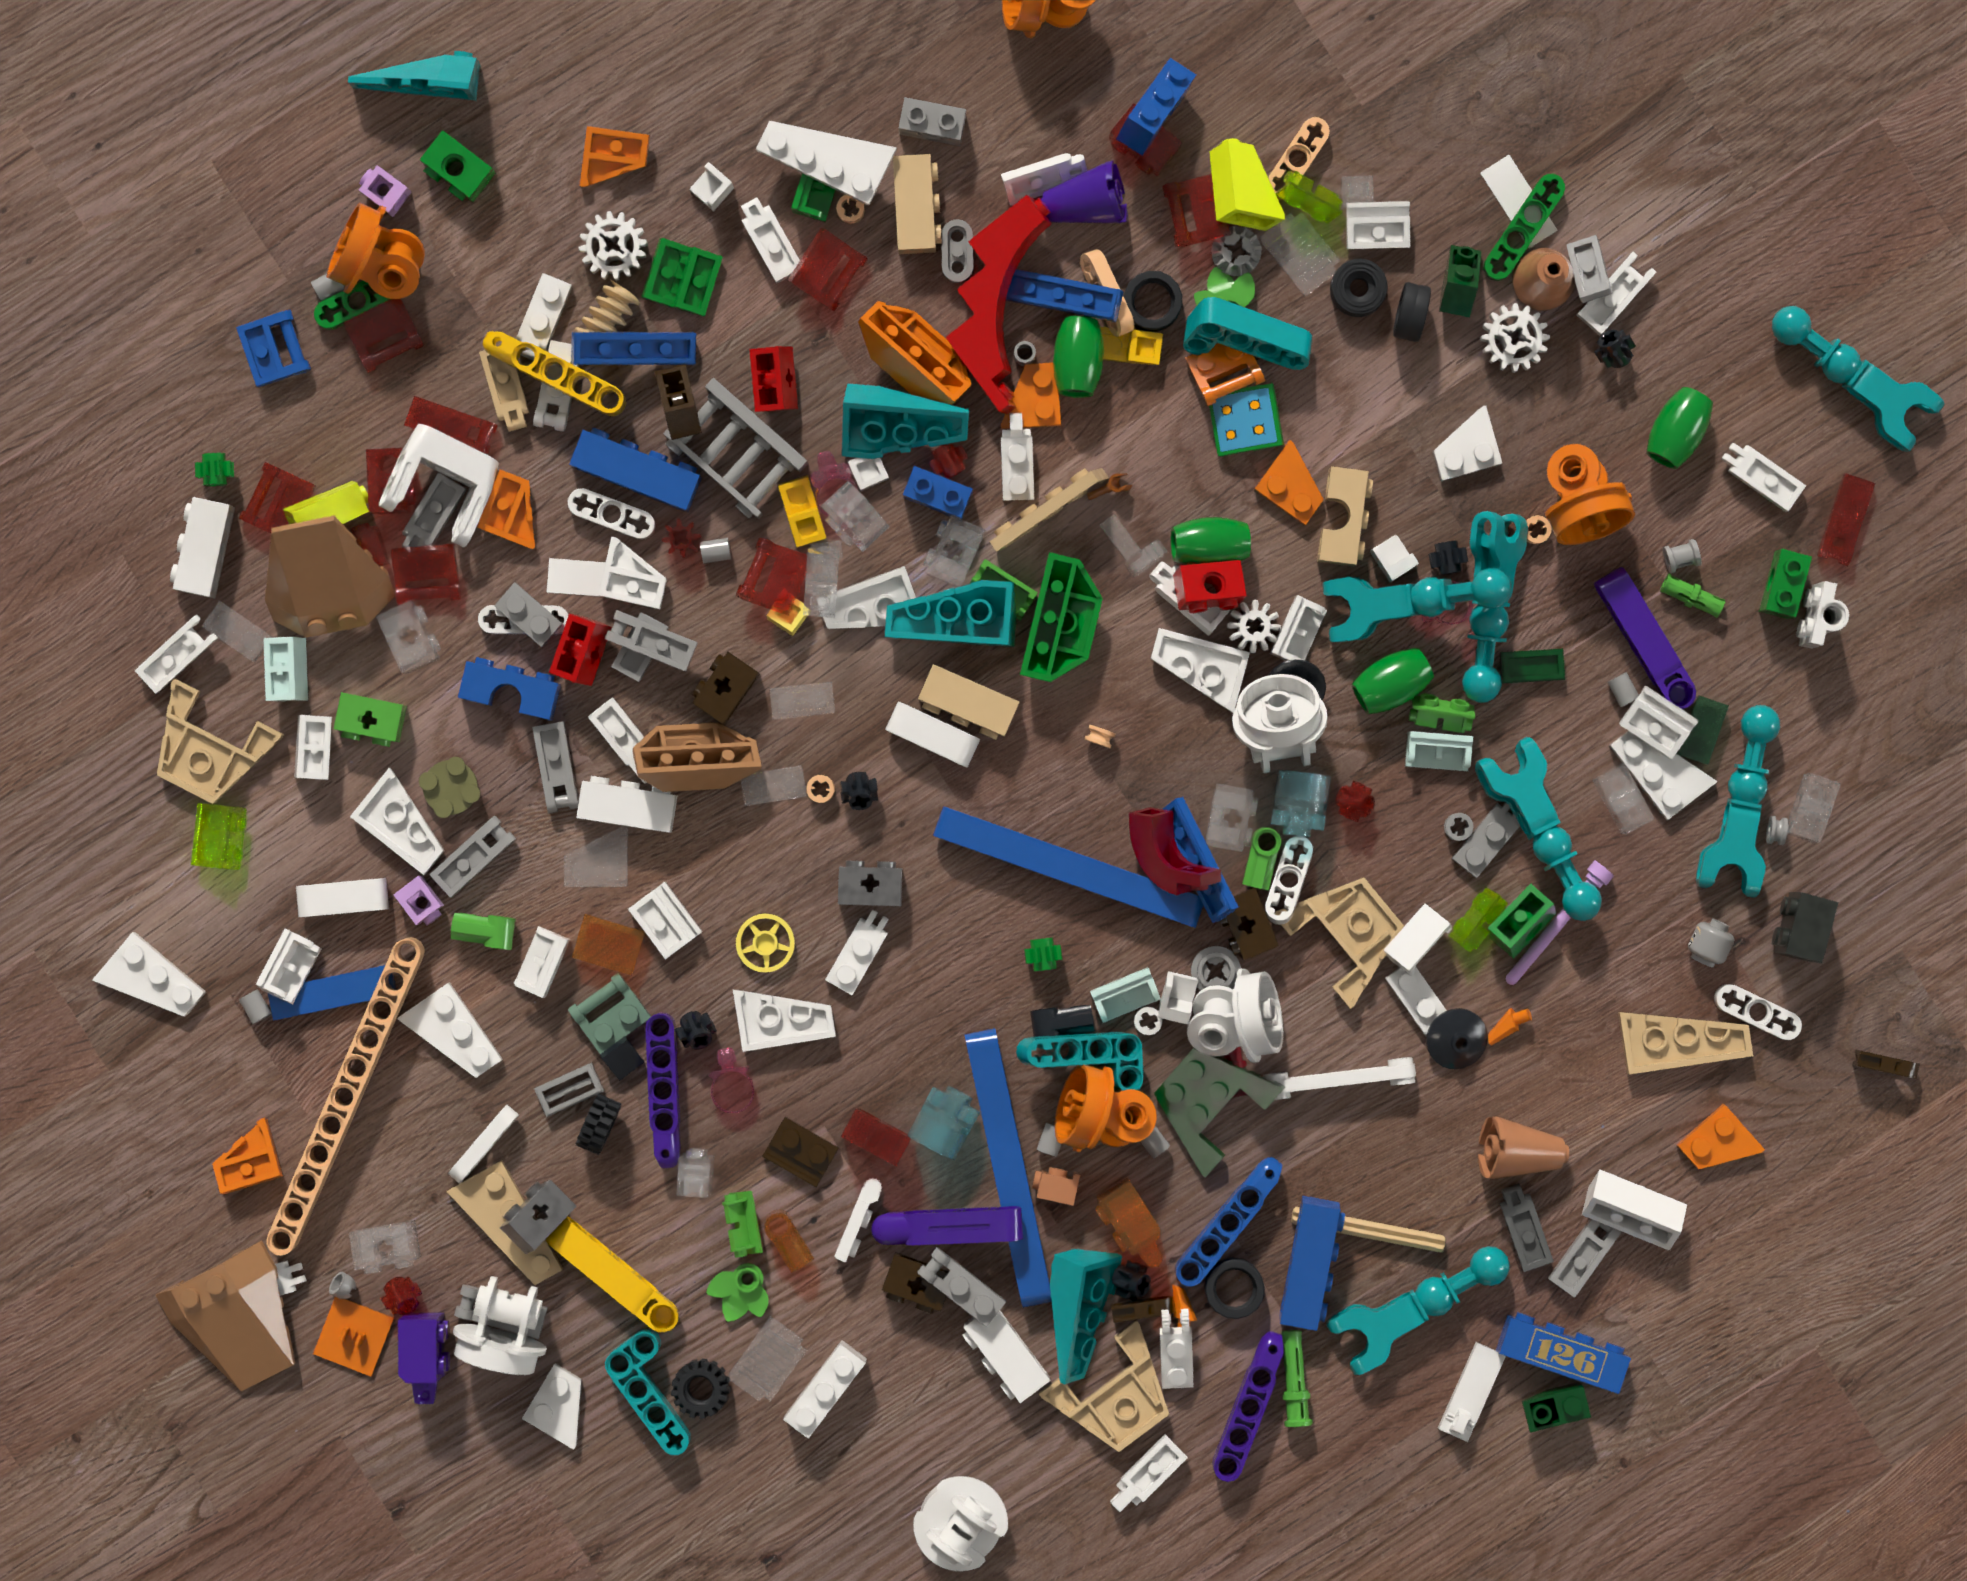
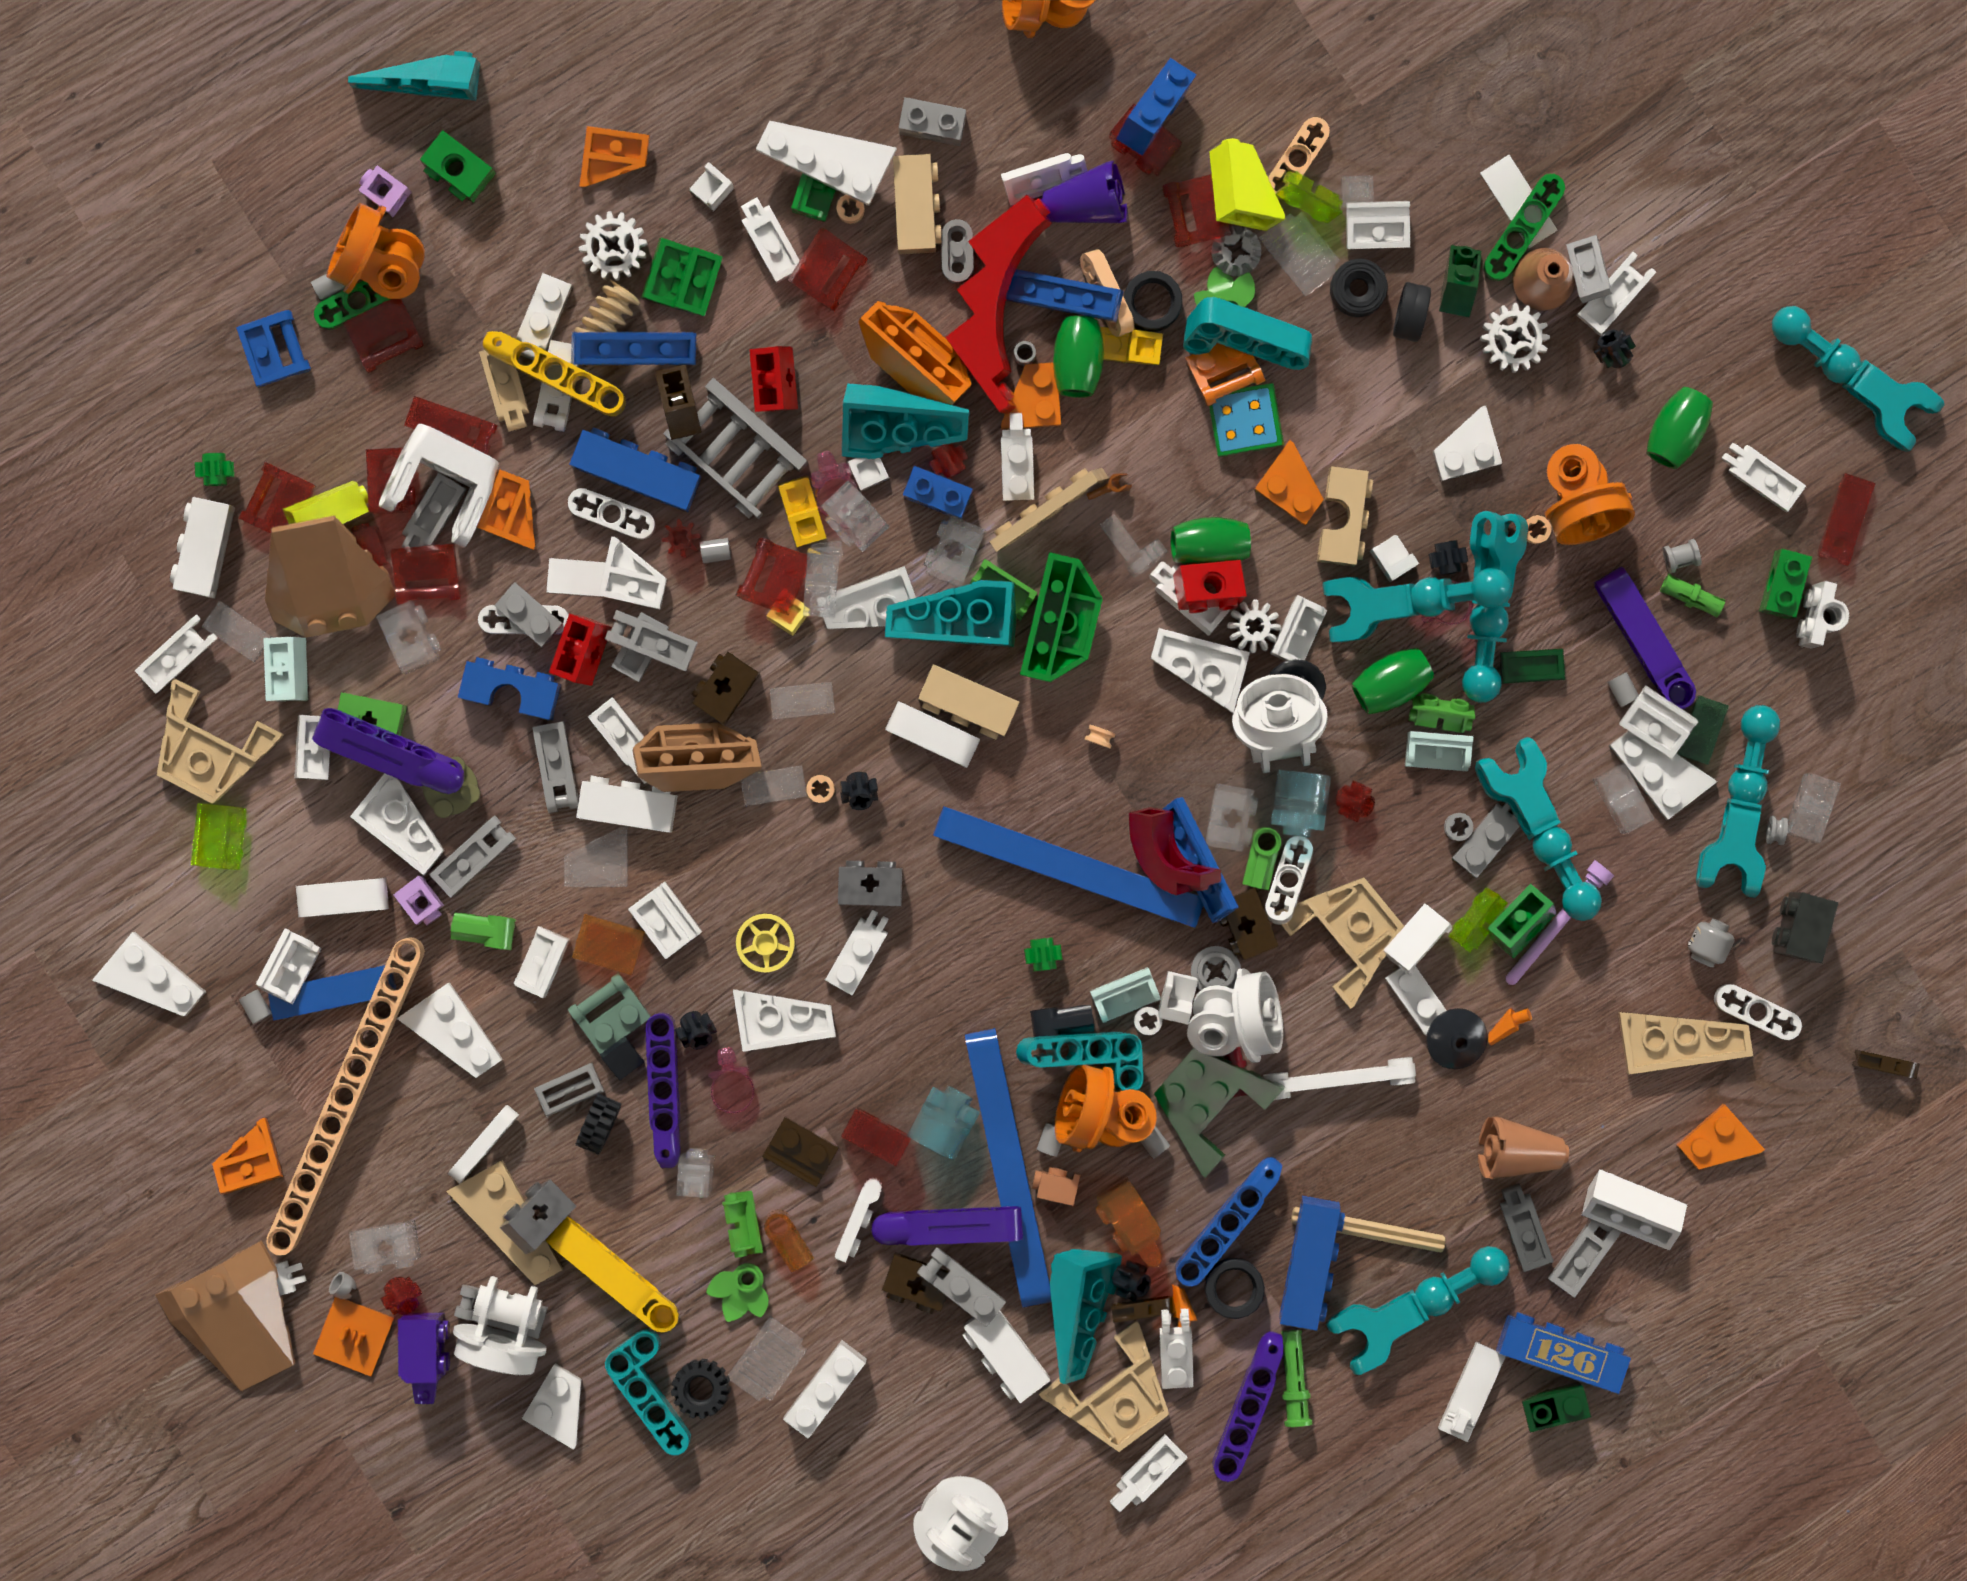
none -> dark purple piece [312,708,465,794]

